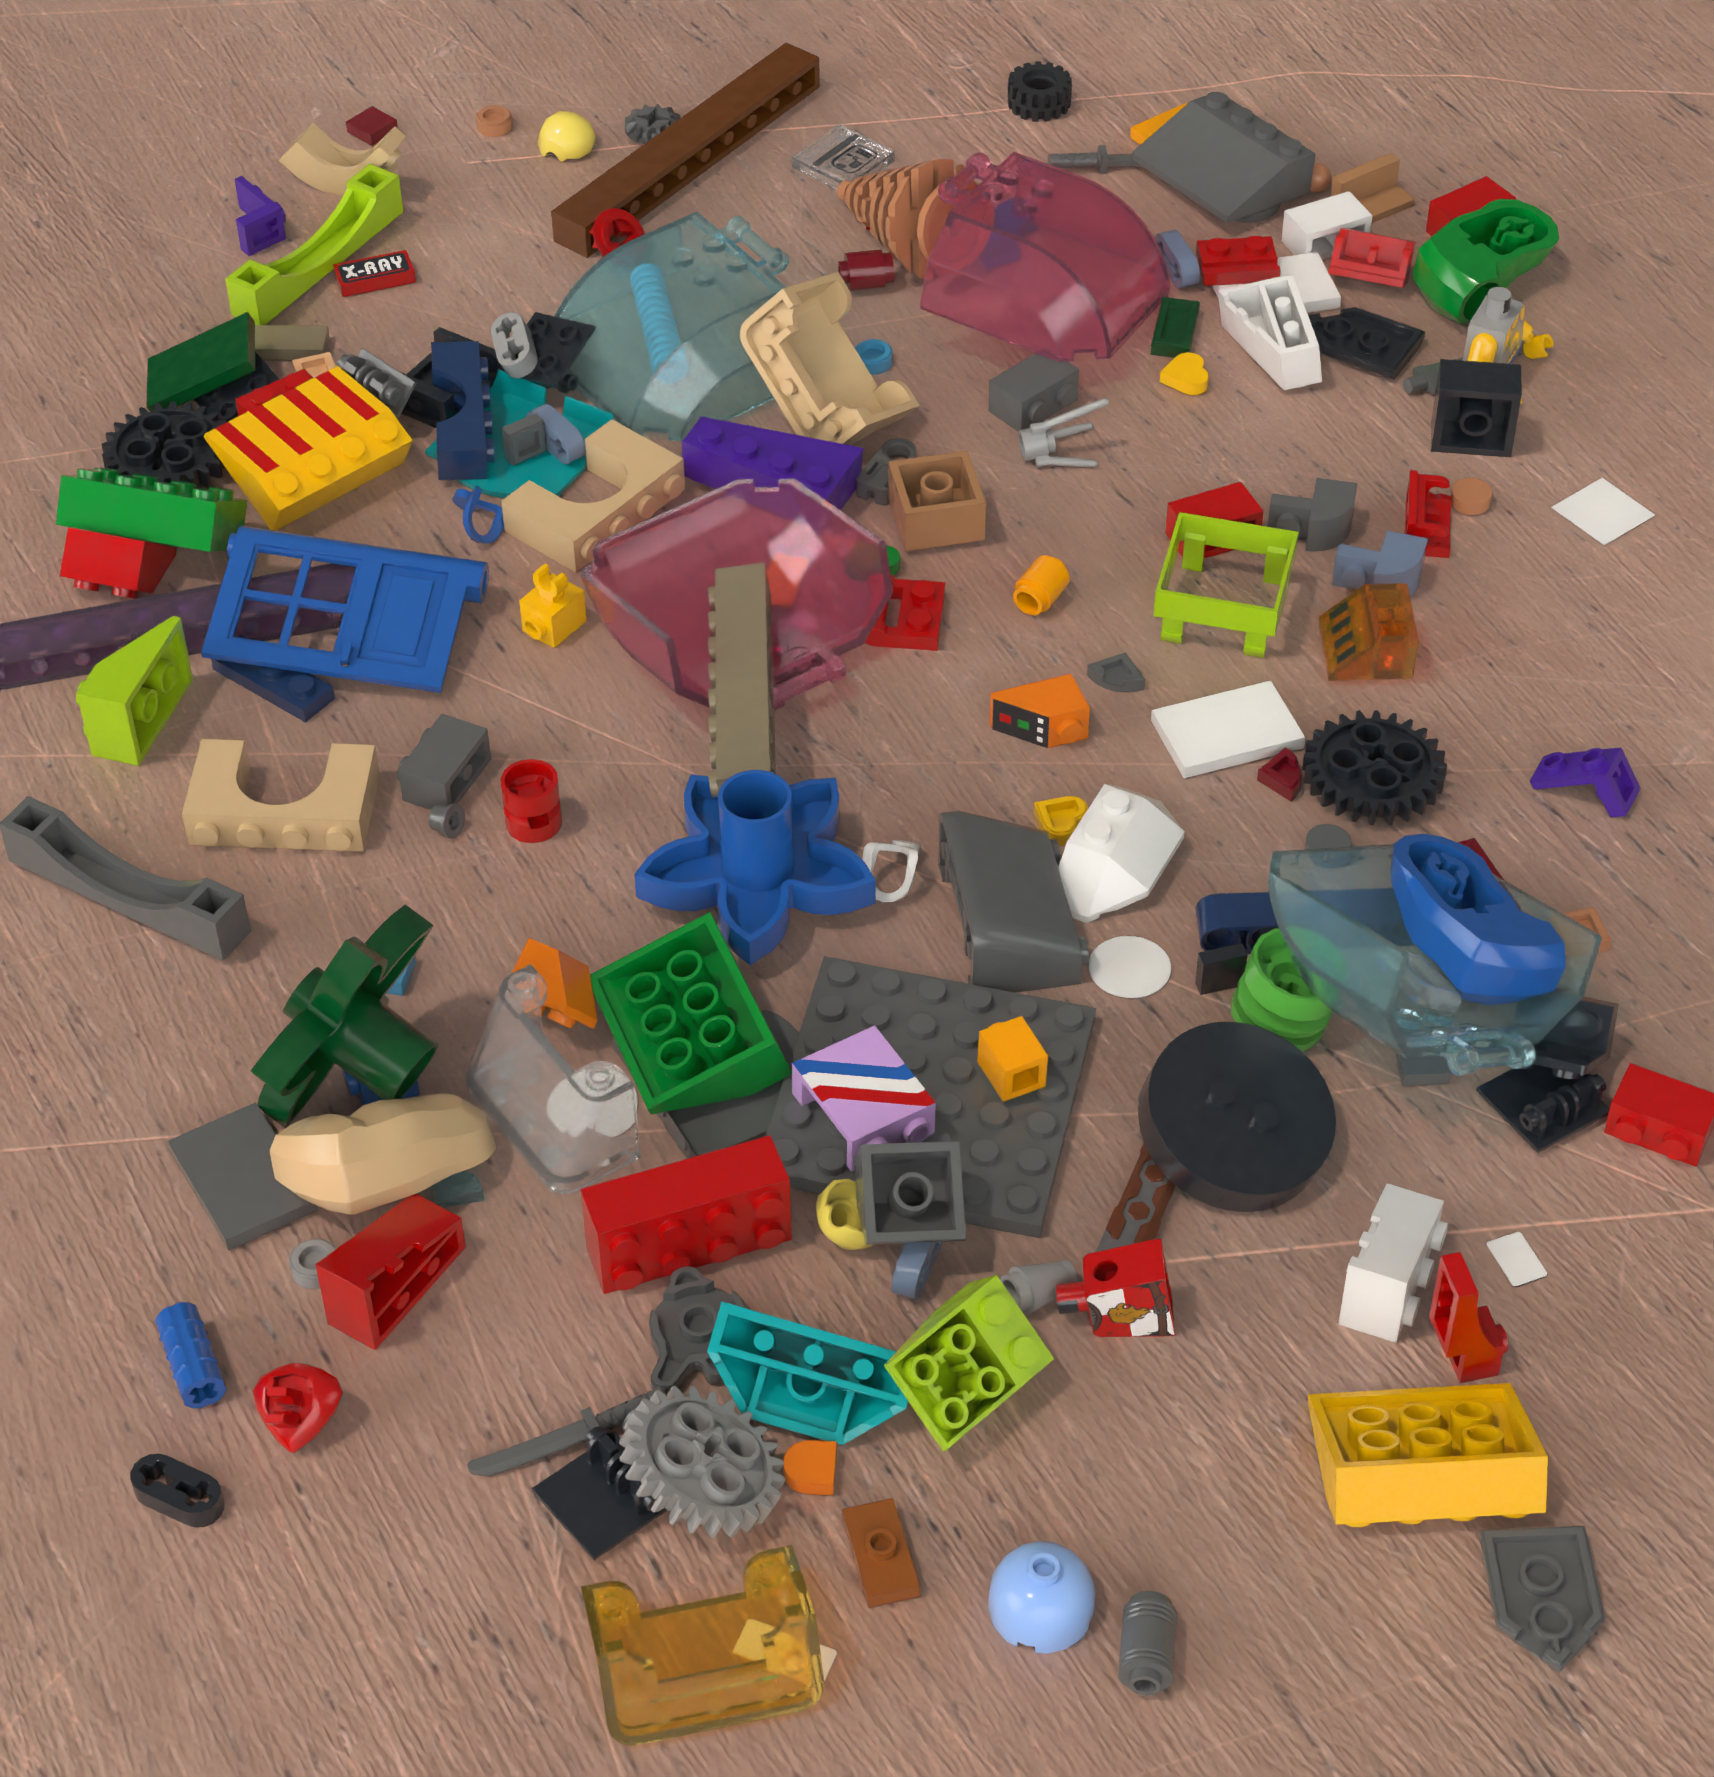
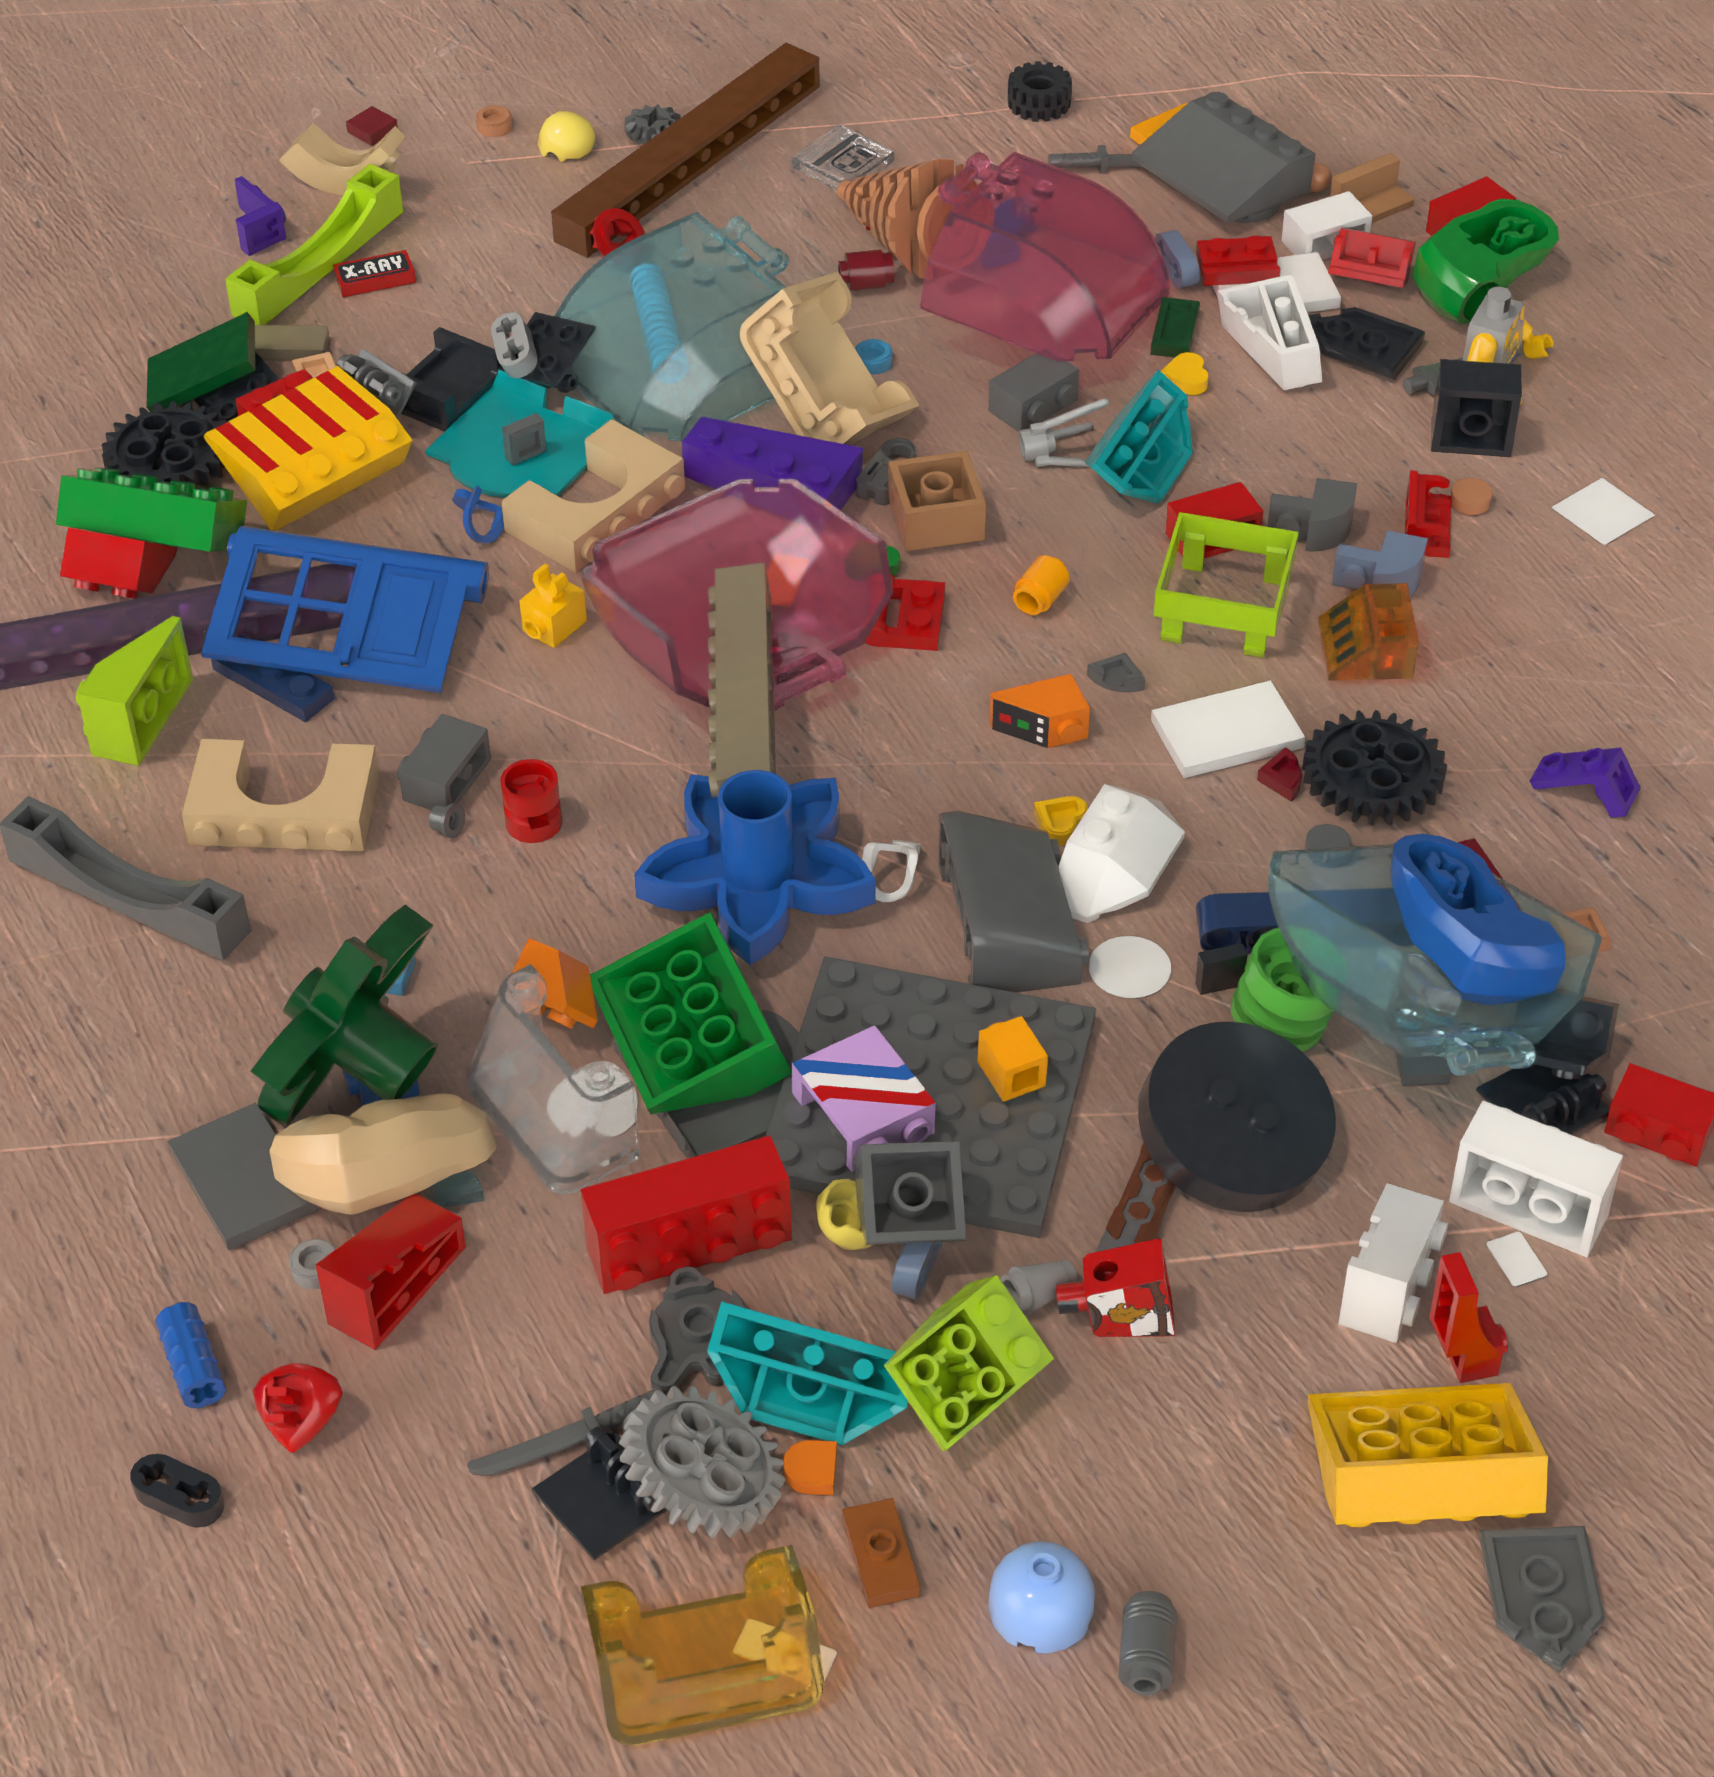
dark blue arch [431,341,494,480] -> none
sand blue beam [526,404,586,464] -> none
none -> teal wedge [1085,369,1193,504]
none -> white brick [1449,1101,1623,1258]

